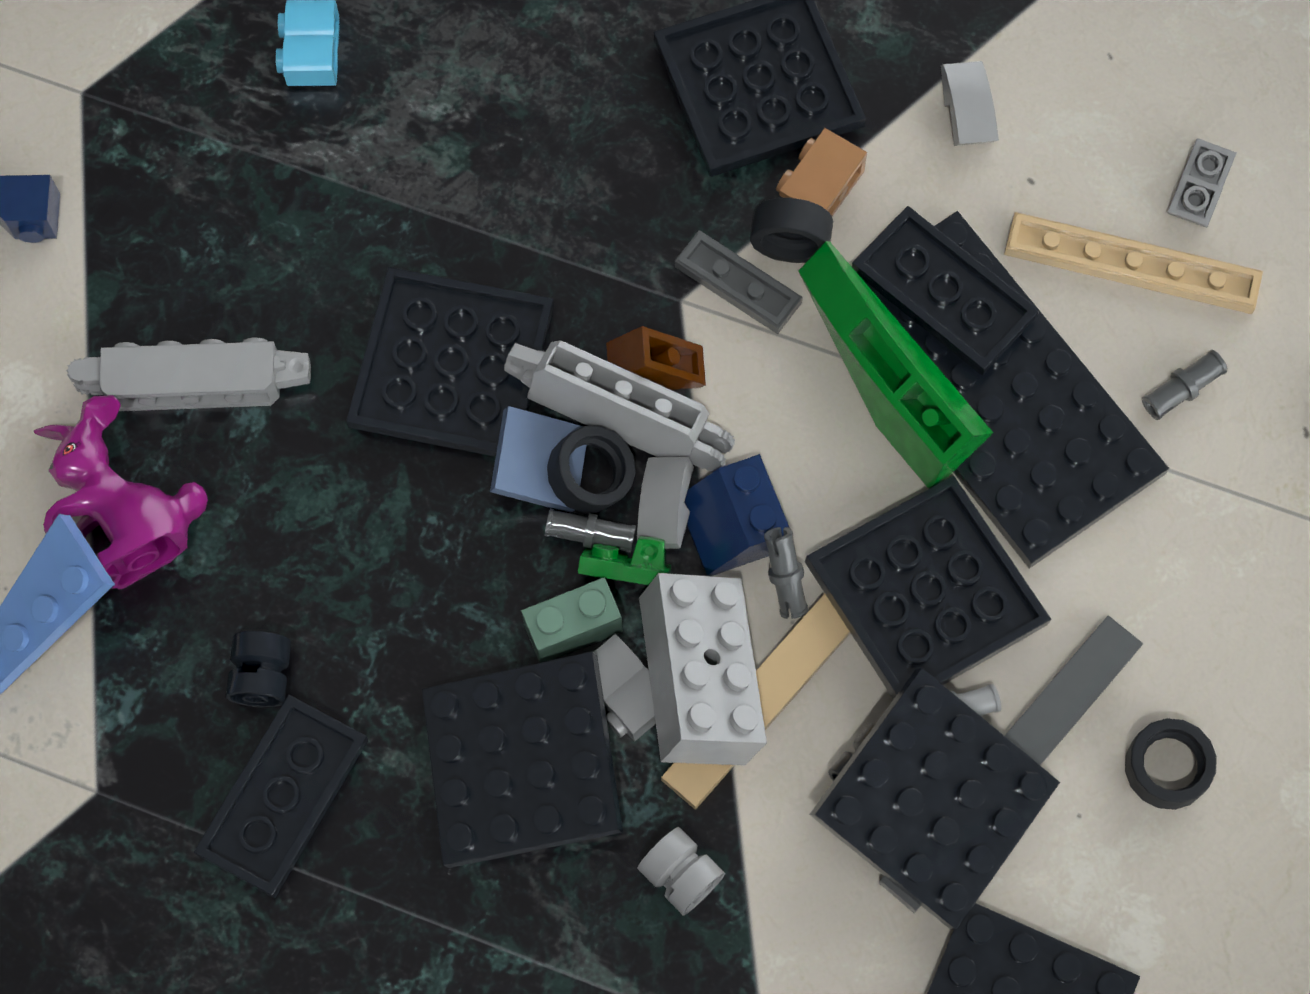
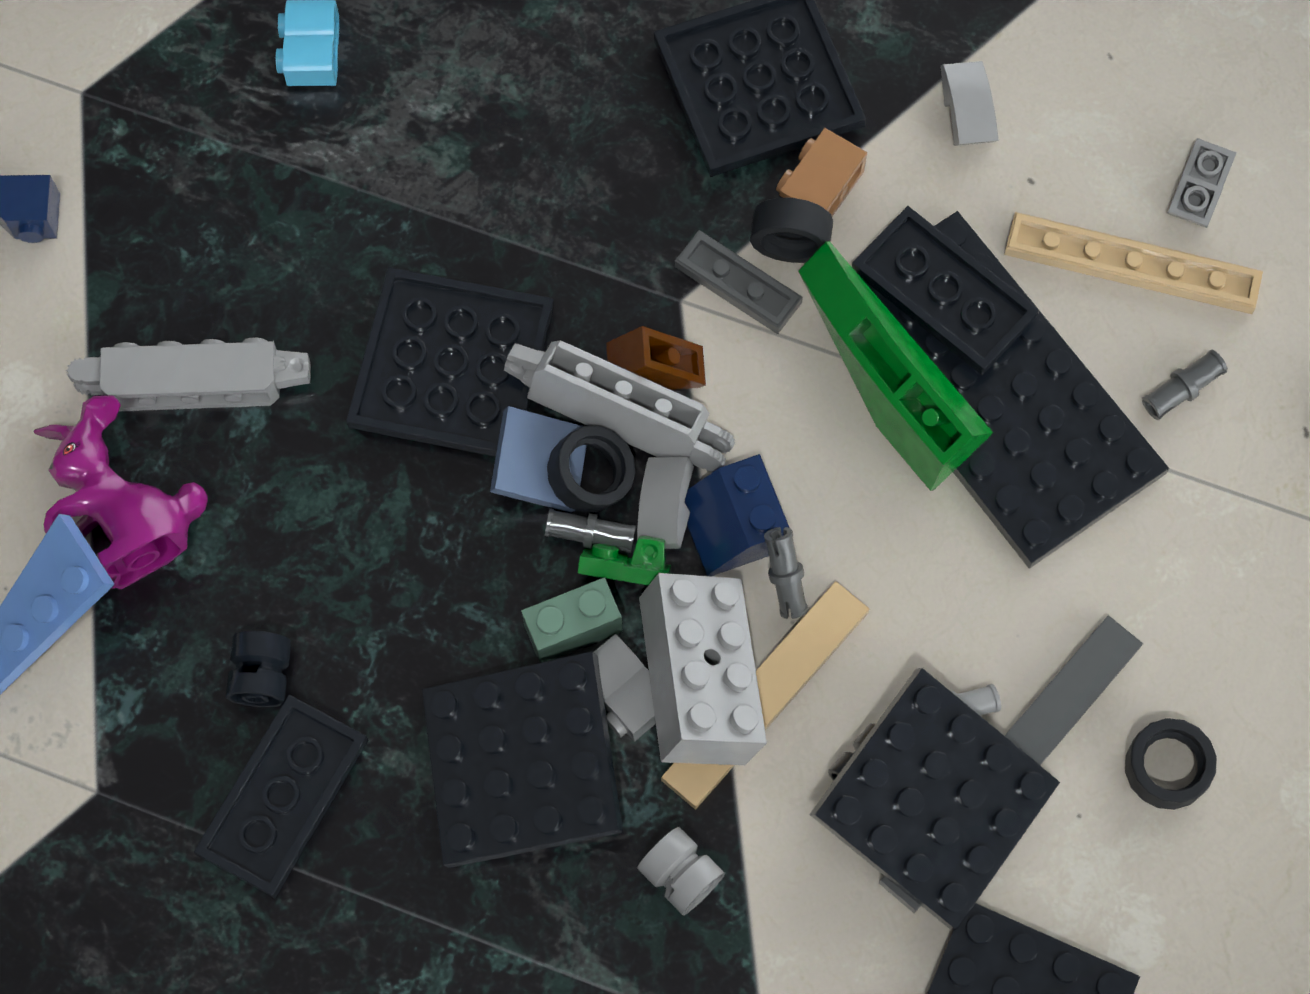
black plate [805,475,1052,699] -> none

